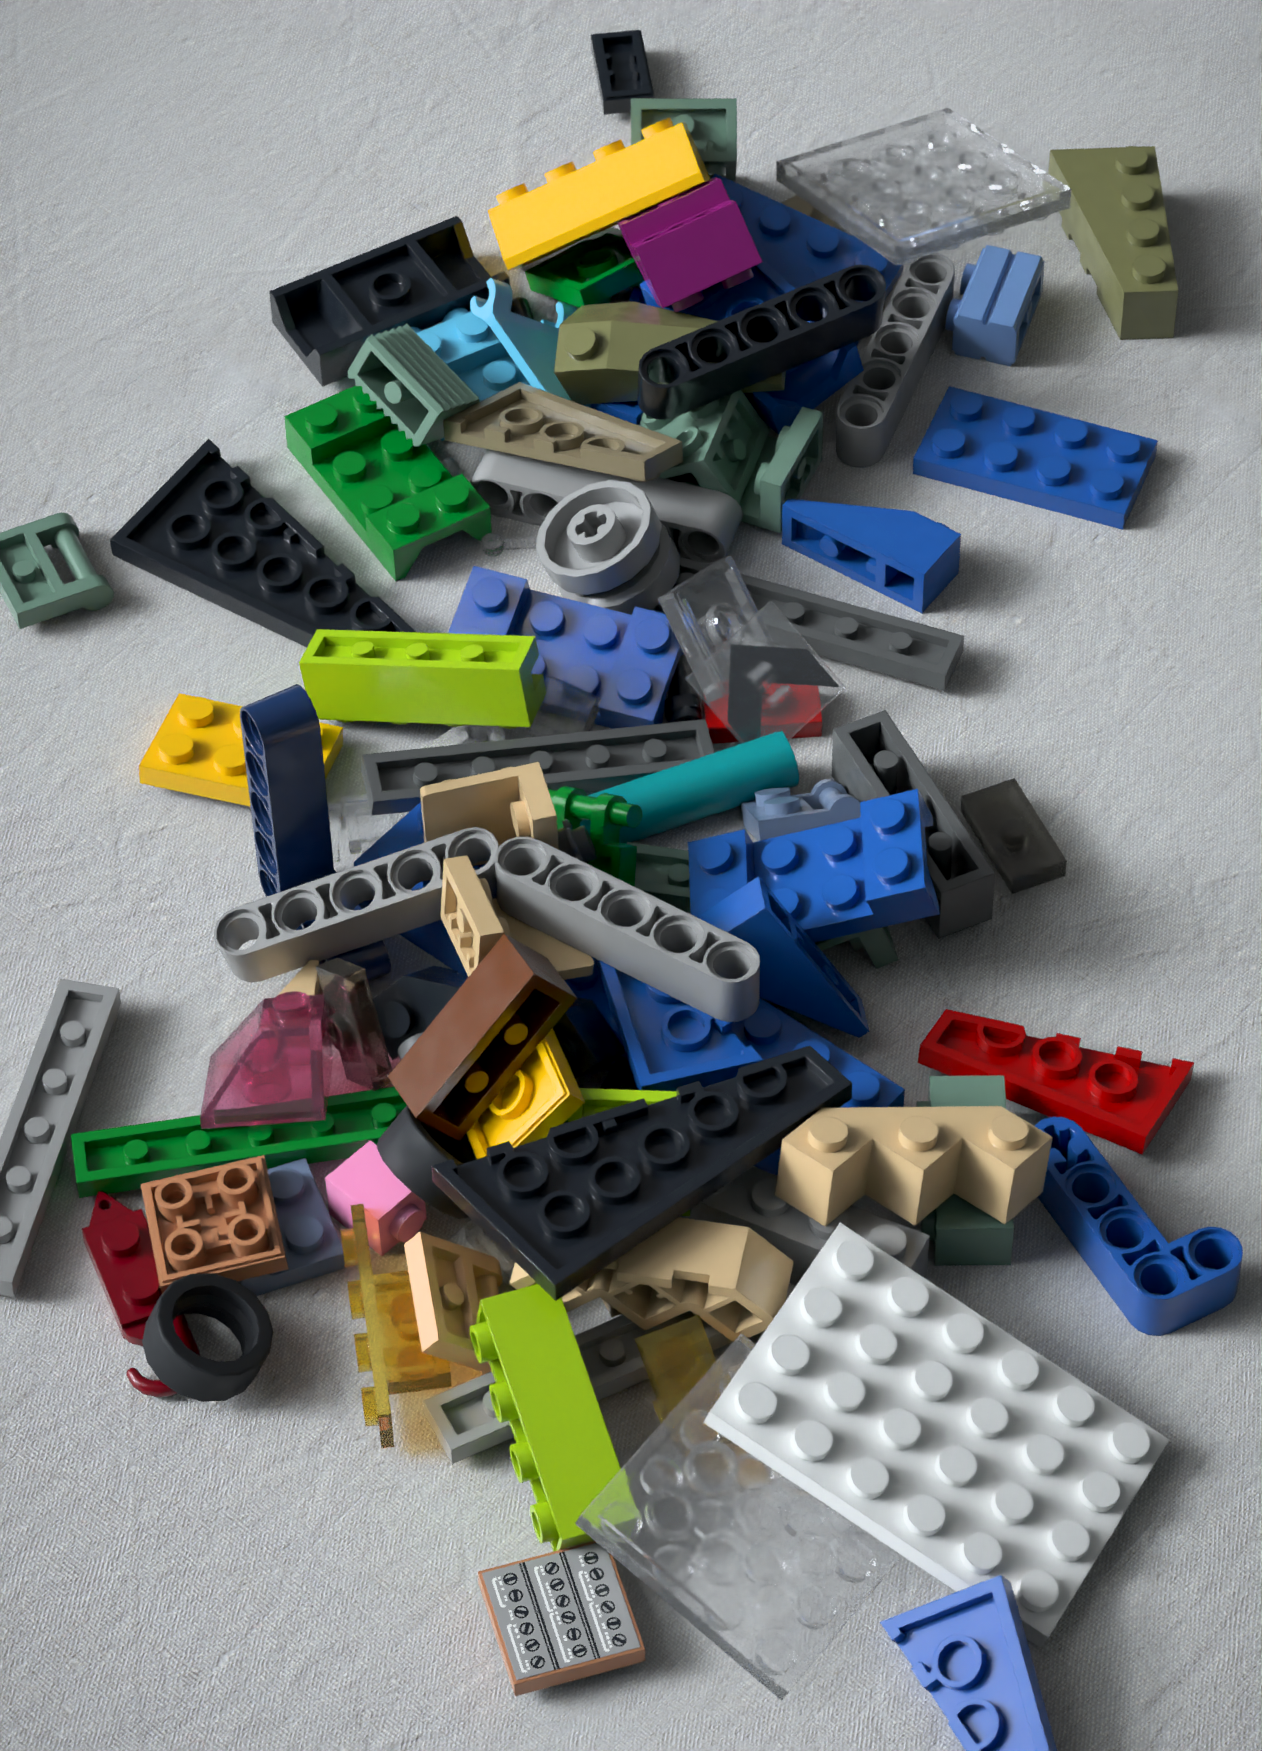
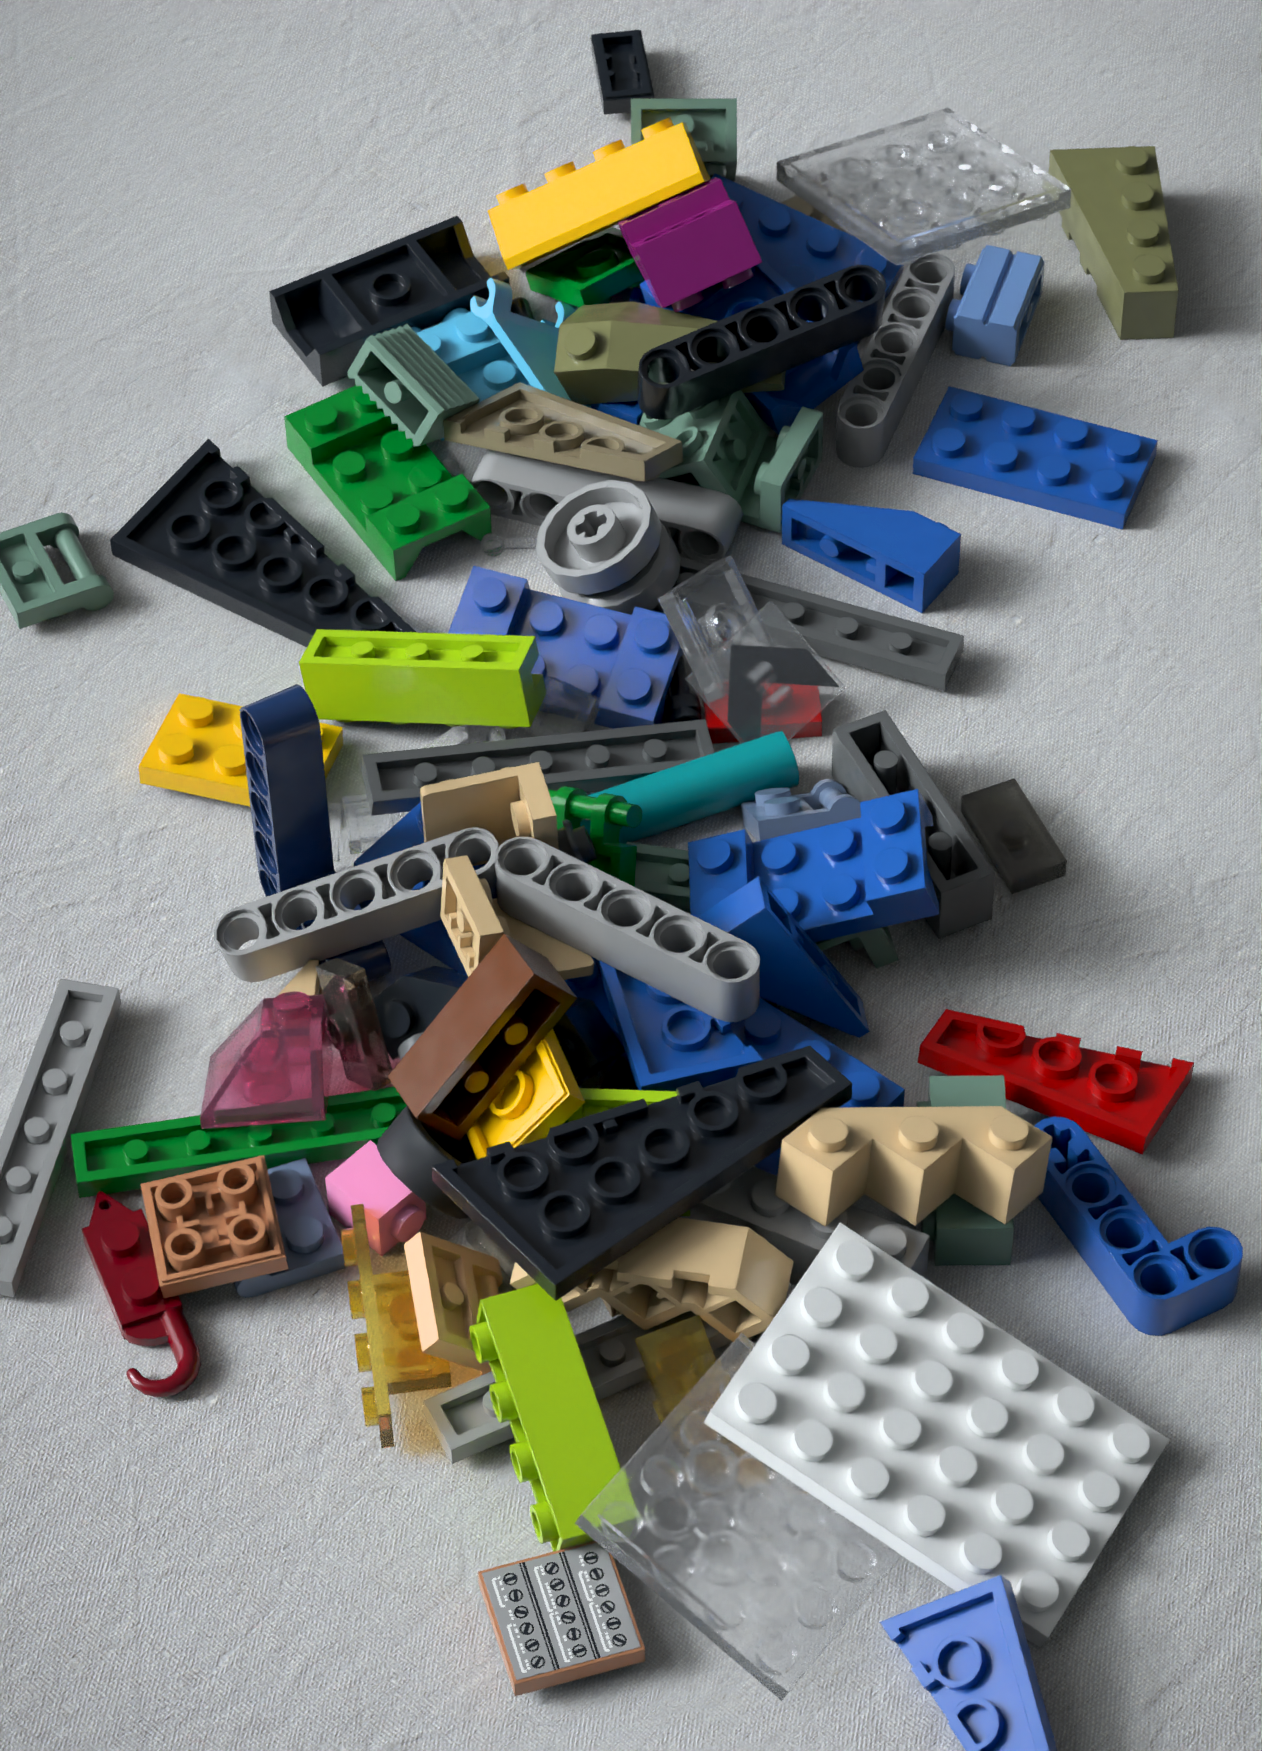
black tyre [142,1273,274,1402] -> none

